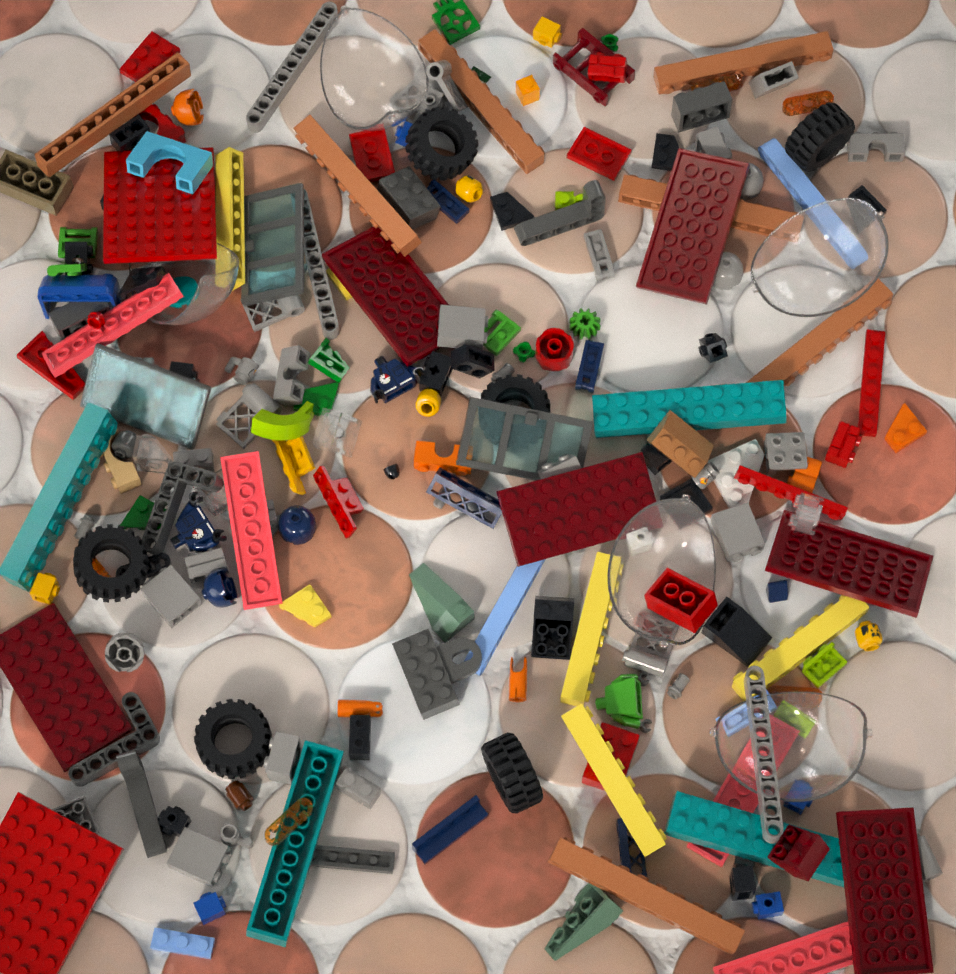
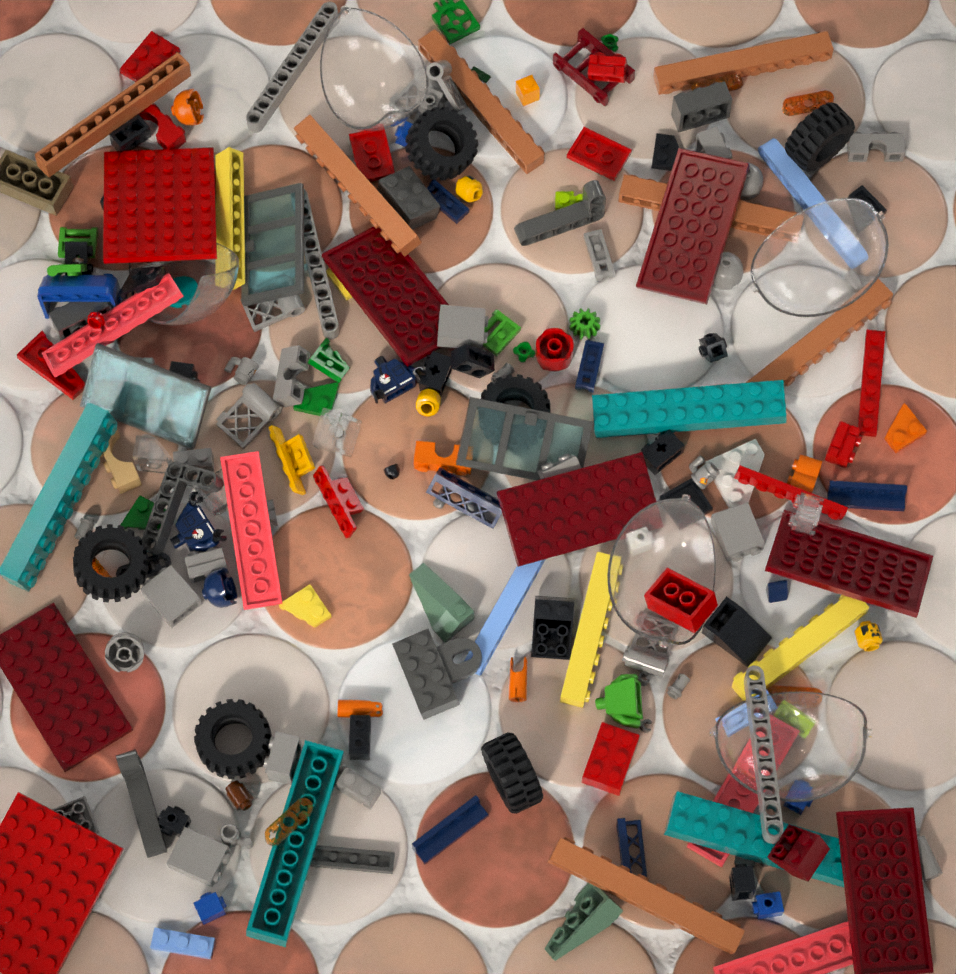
yellow brick [30,572,60,605] -> none
dark grey beam [68,692,160,787] -> none
dark grey head [111,430,140,459] -> none
medium azure arch [126,131,213,194] -> none
lime arch [251,401,314,441] -> none
dark blue cylinder [278,505,317,545] -> none
black wing [490,192,535,231] -> none
yellow brick [533,16,562,48] -> none
light yellow brick [561,704,667,857] -> none
medium nougat slope [646,410,714,478] -> none
light grey brick [749,61,799,99] -> none
light grey bracket [764,432,808,477] -> none
lime bracket [802,642,847,689] -> none
none -> dark blue fence [827,481,907,512]

